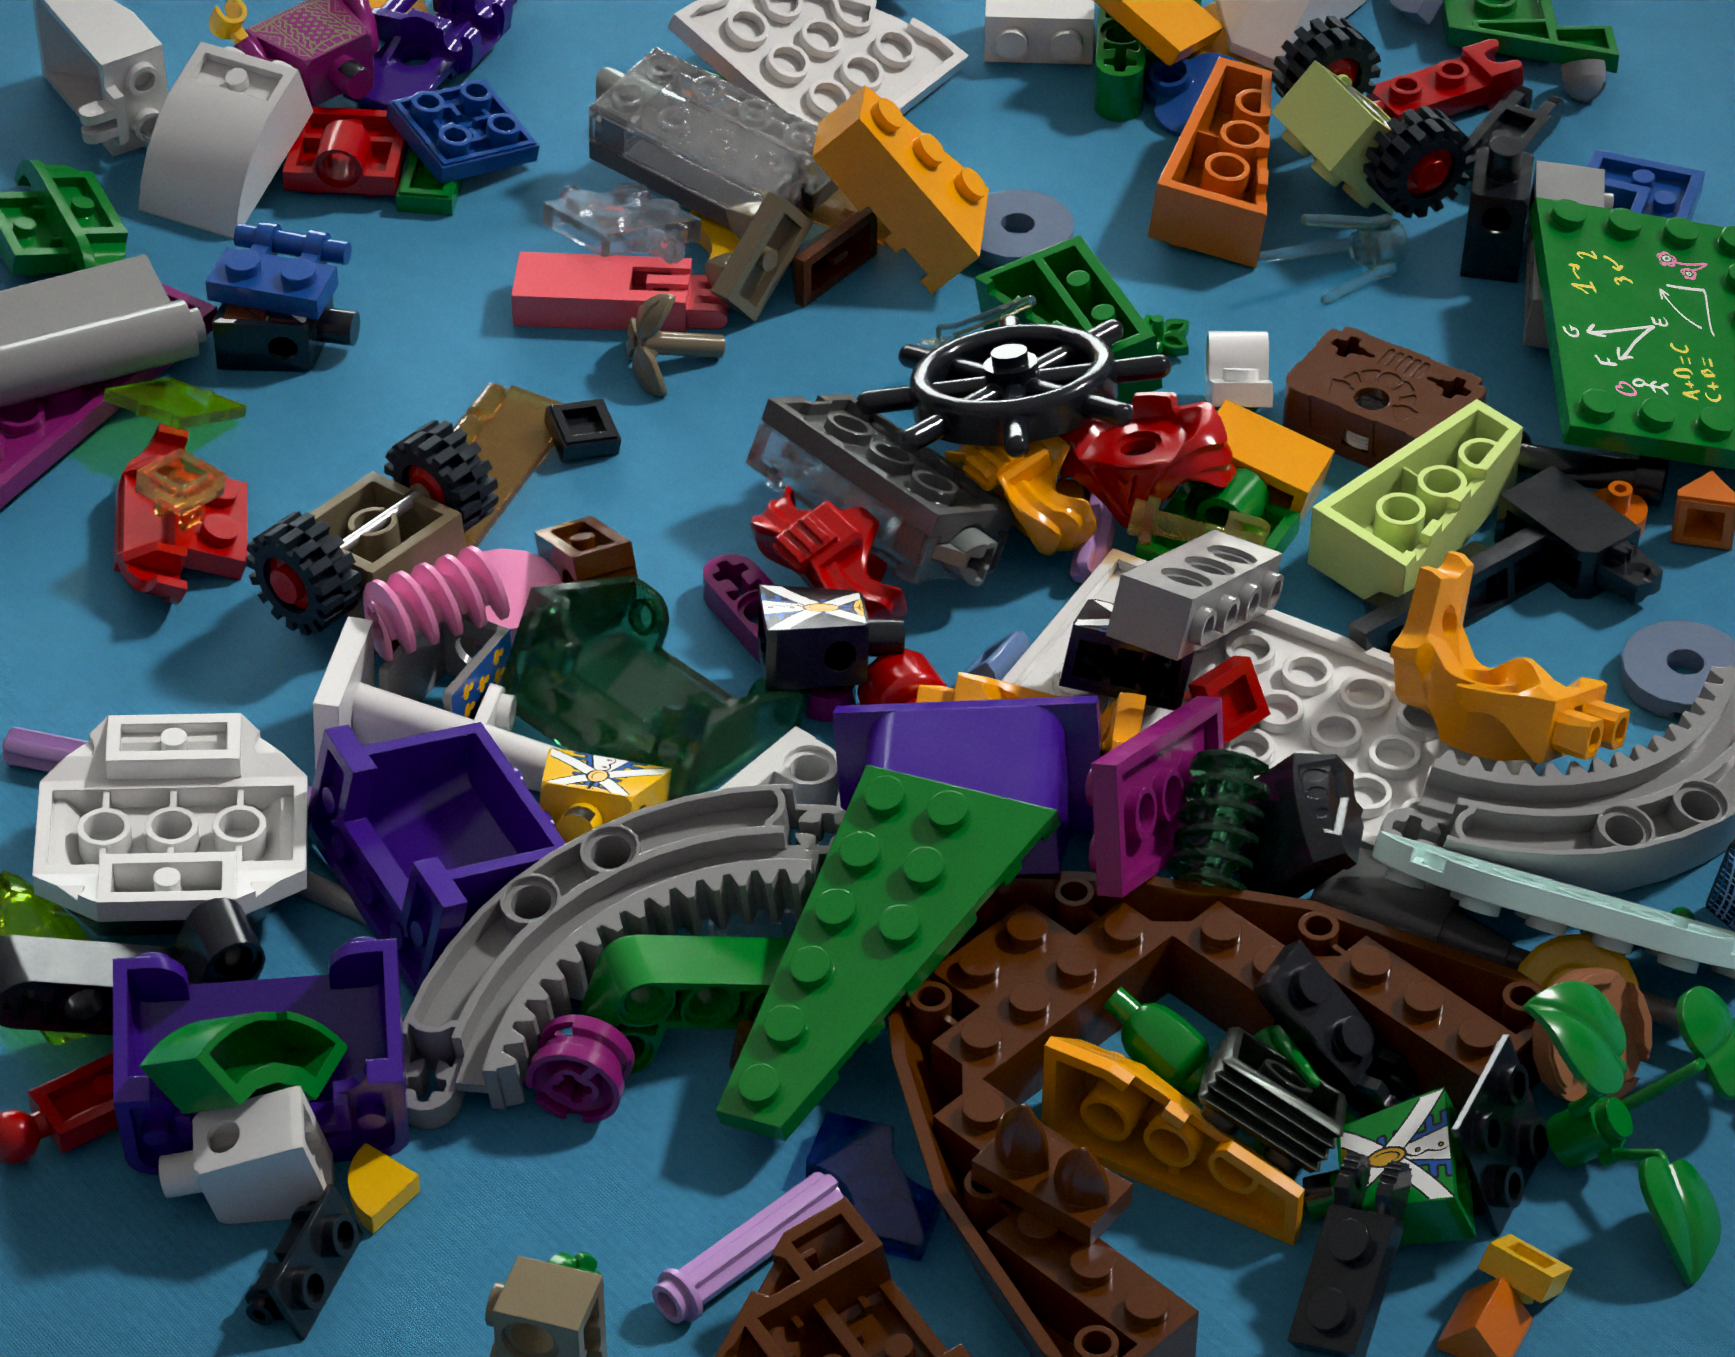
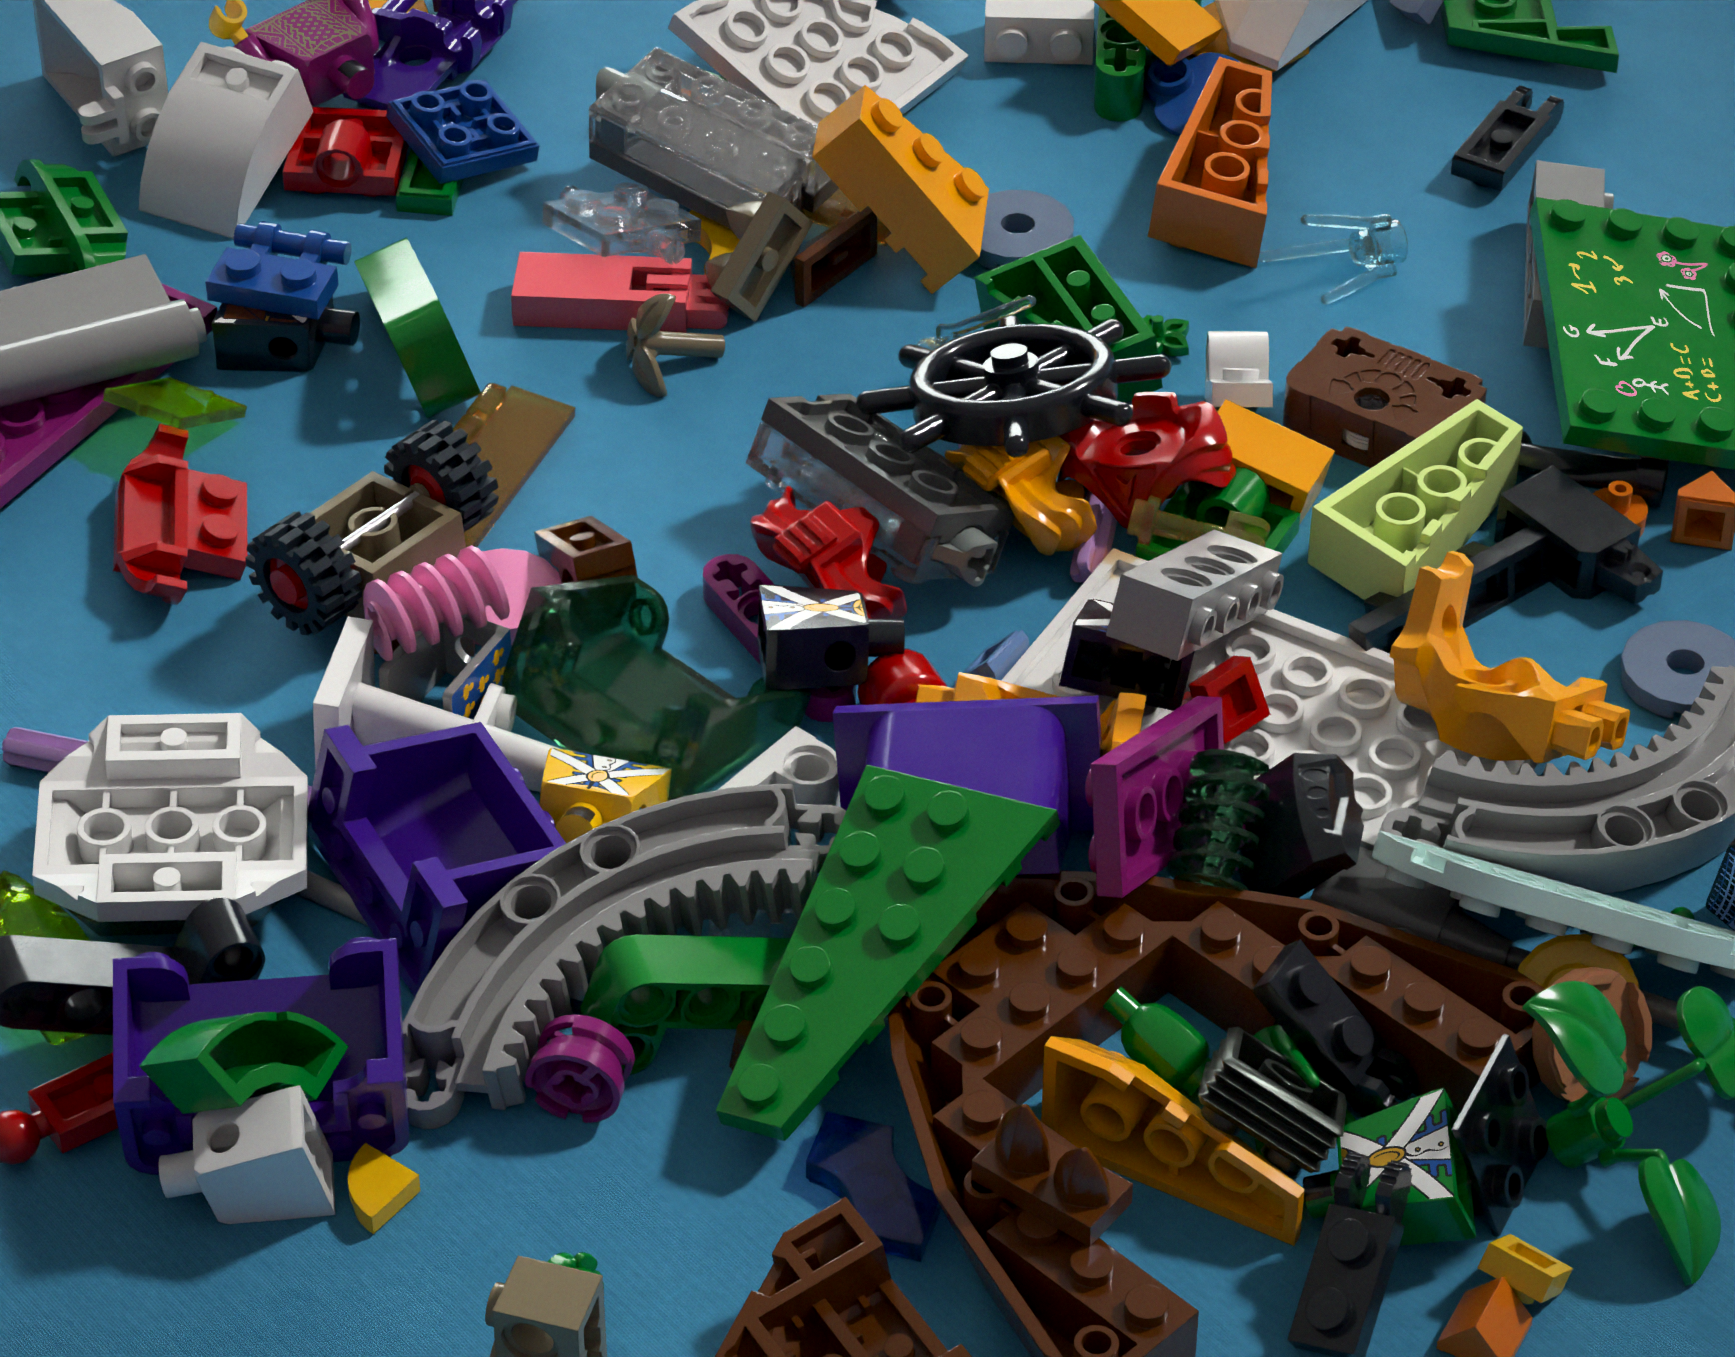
clear orange tile [136,448,226,531] -> none
black hinge [245,1184,364,1340] -> none
black tile [544,398,621,462] -> none
lavender axle [652,1172,843,1323] -> none
brick [1271,16,1475,218] -> none
red plate [1366,39,1524,122] -> none
black torso [1460,135,1534,283] -> none
light grey hinge [1561,59,1607,102] -> none
blue plate [1588,149,1705,221] -> none
none -> green beam [354,237,481,419]

